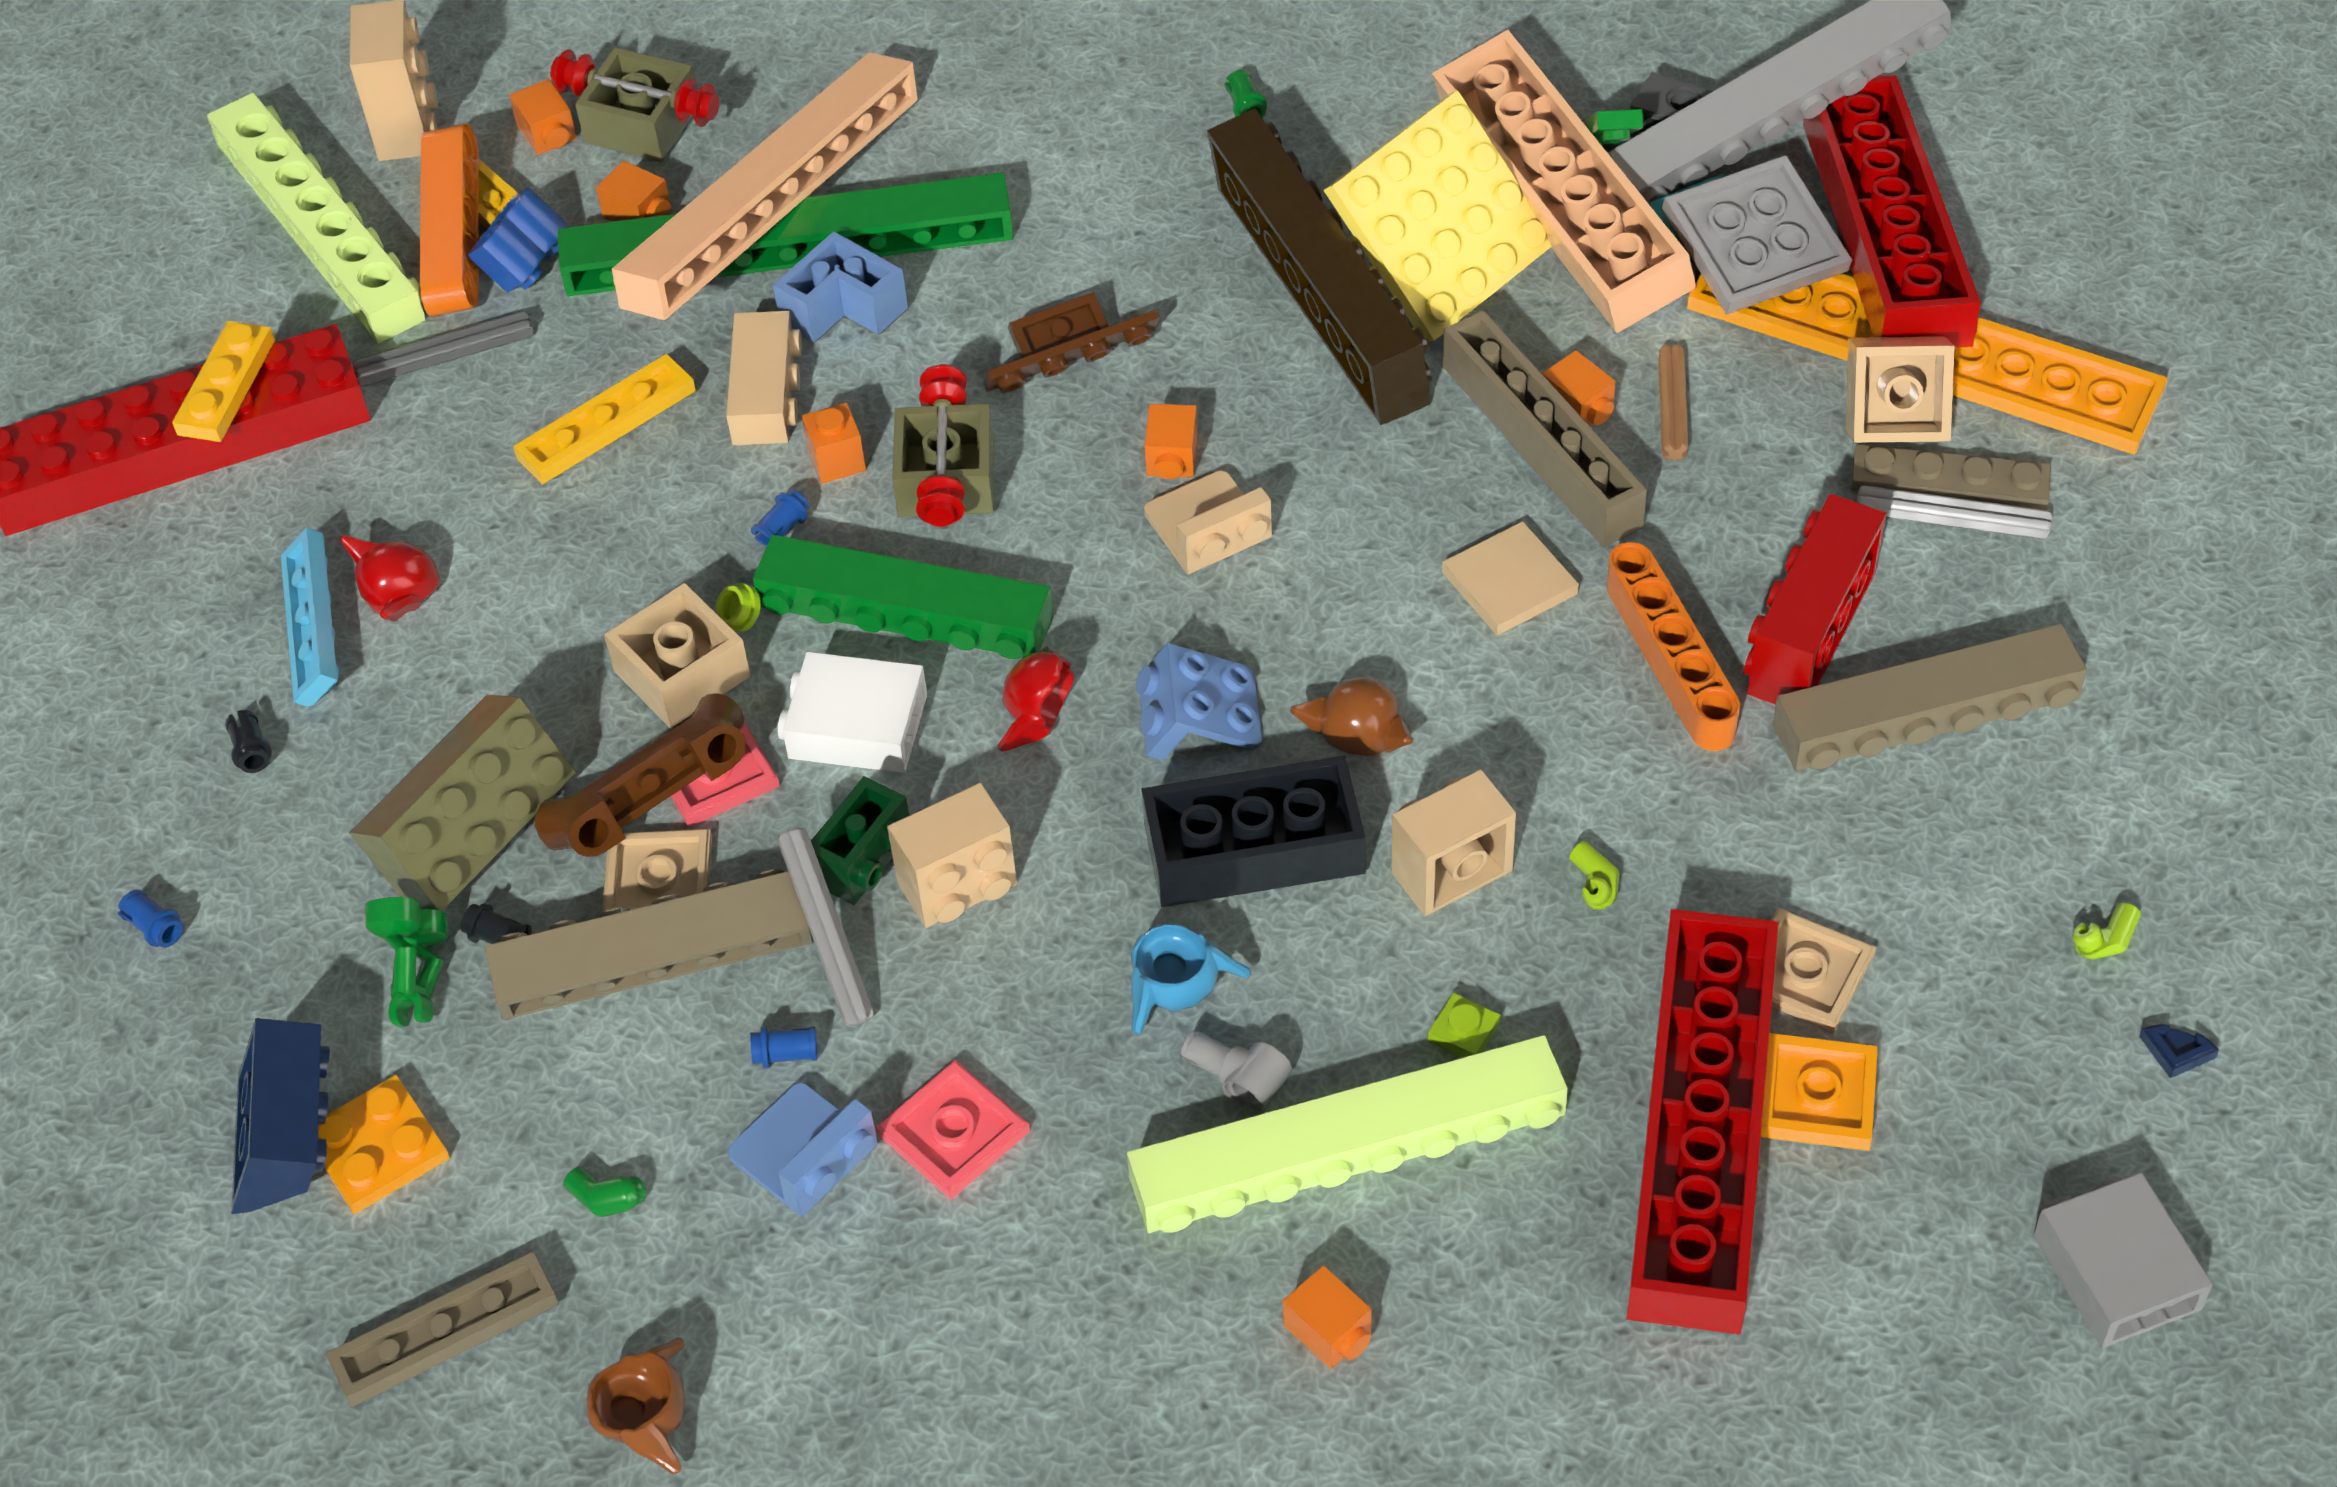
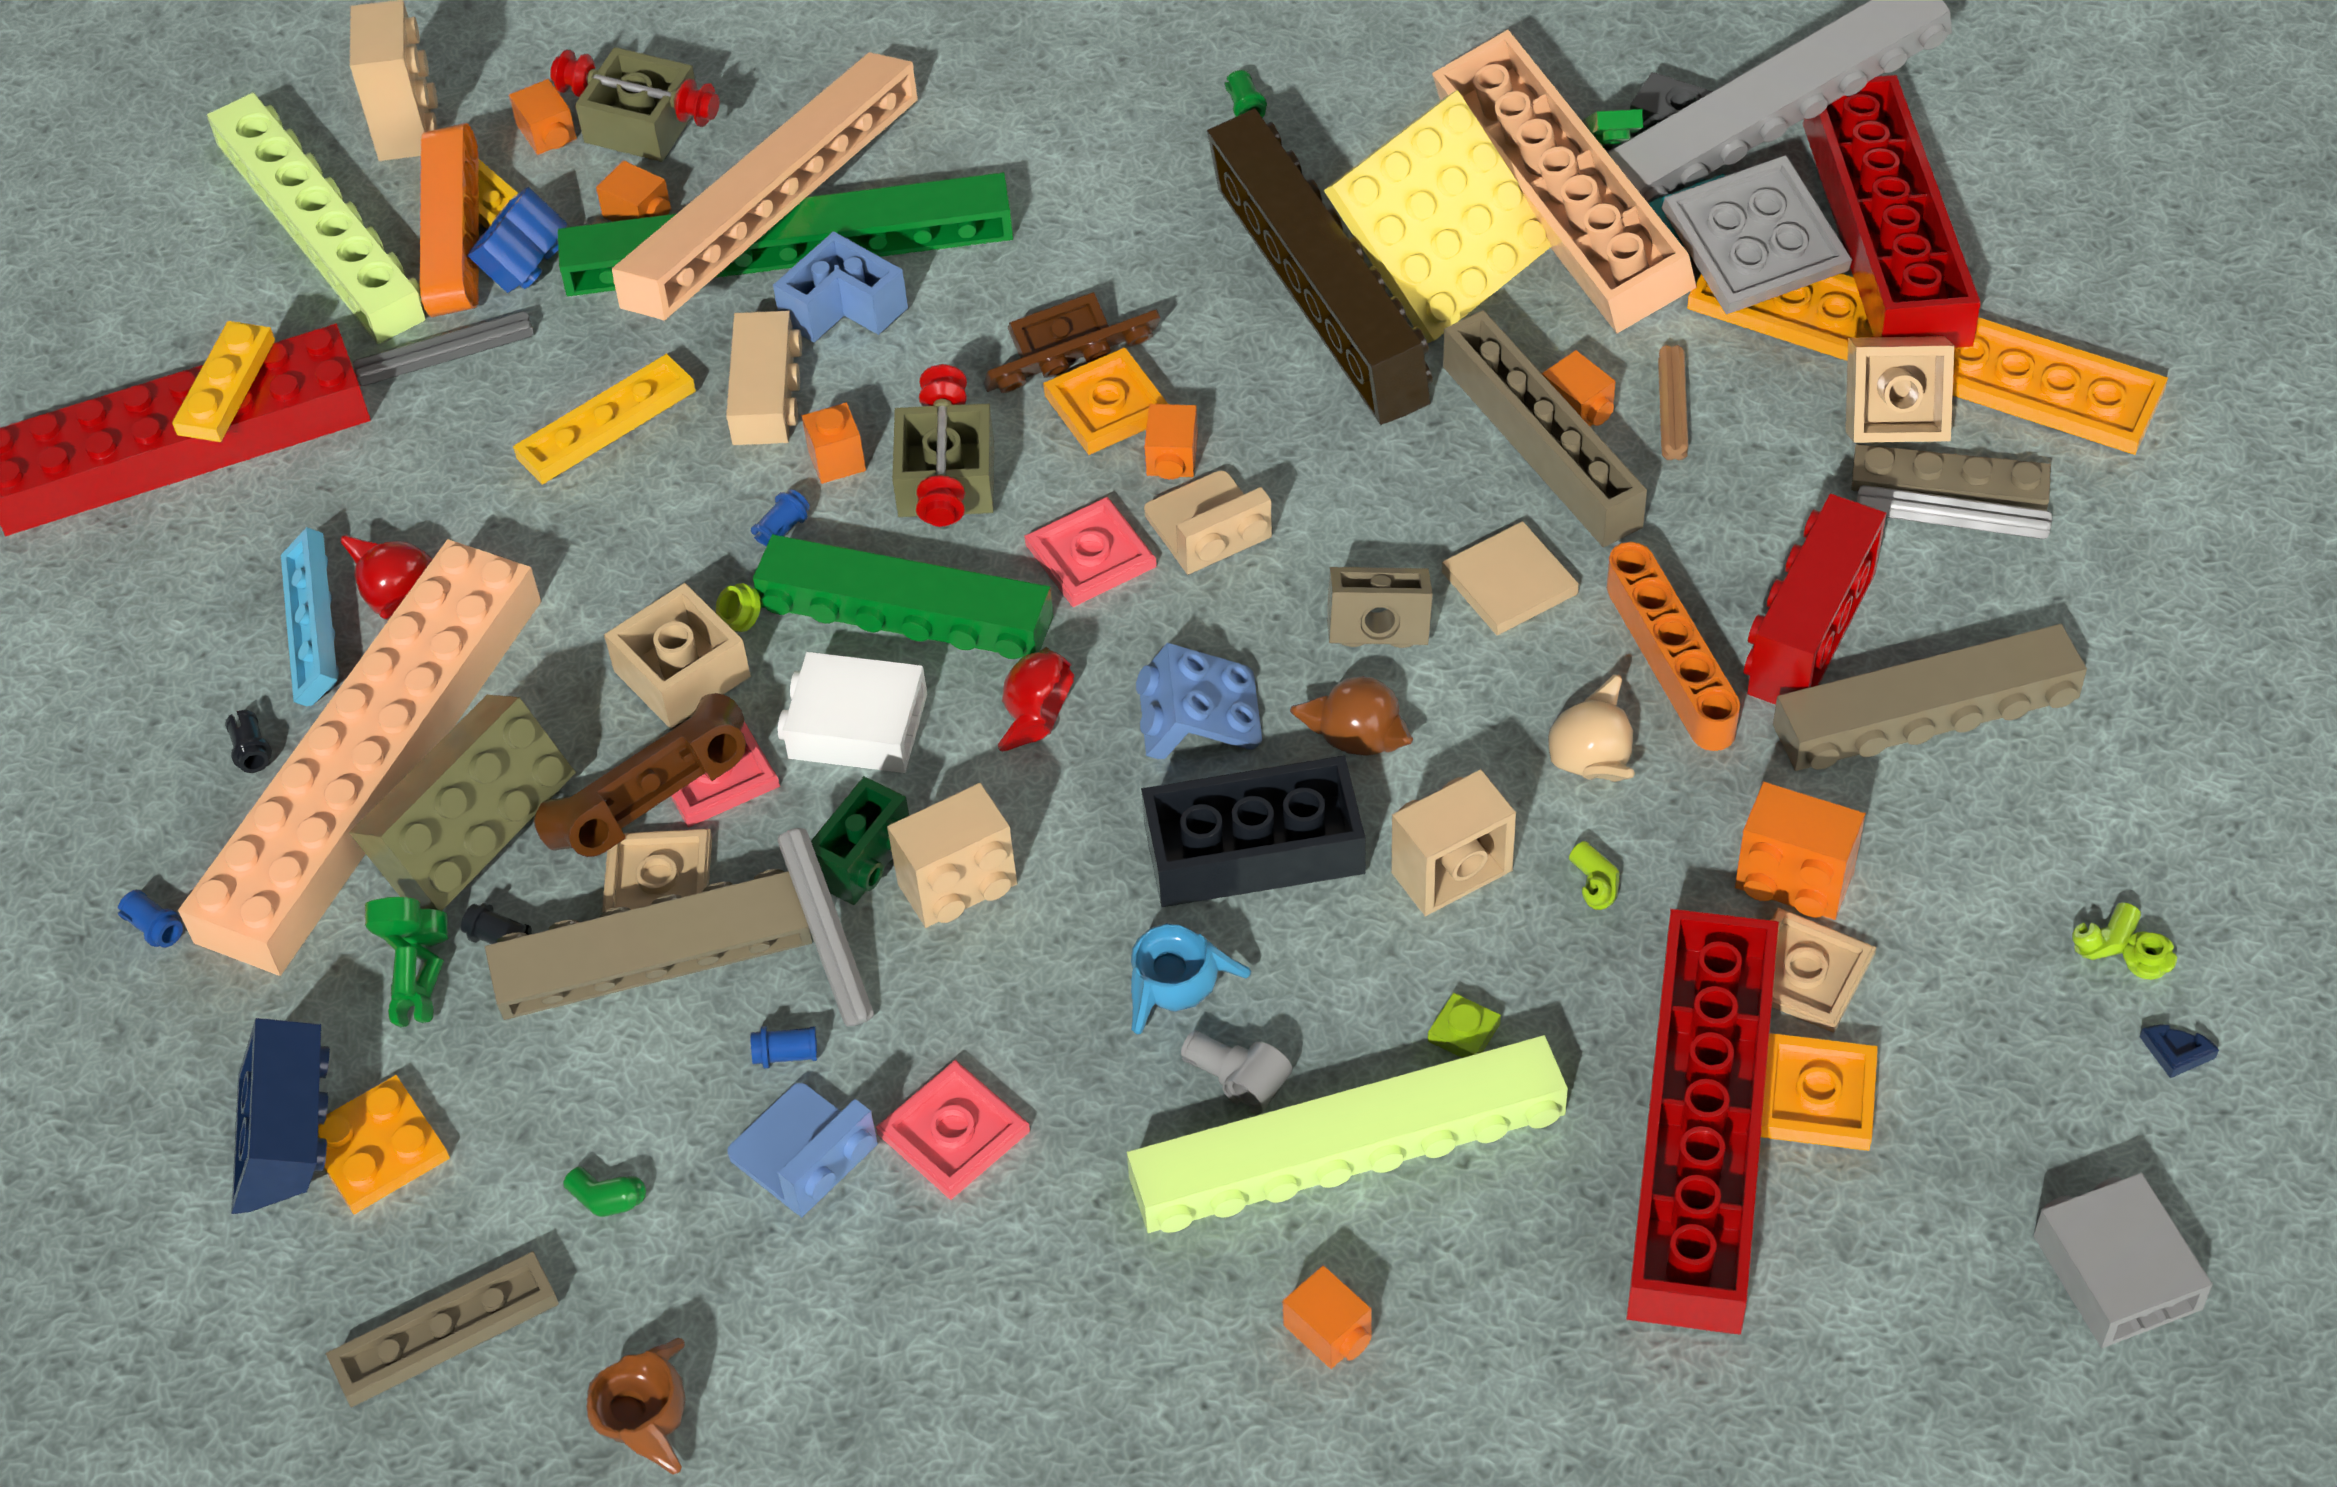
none -> light nougat brick [178,539,541,976]
none -> coral tile [1024,496,1157,607]
none -> light orange plate [1043,347,1168,455]
none -> dark tan brick [1326,567,1433,648]
none -> tan piece [1548,675,1635,782]
none -> orange brick [1735,781,1866,920]
none -> lime plate [2123,931,2177,980]

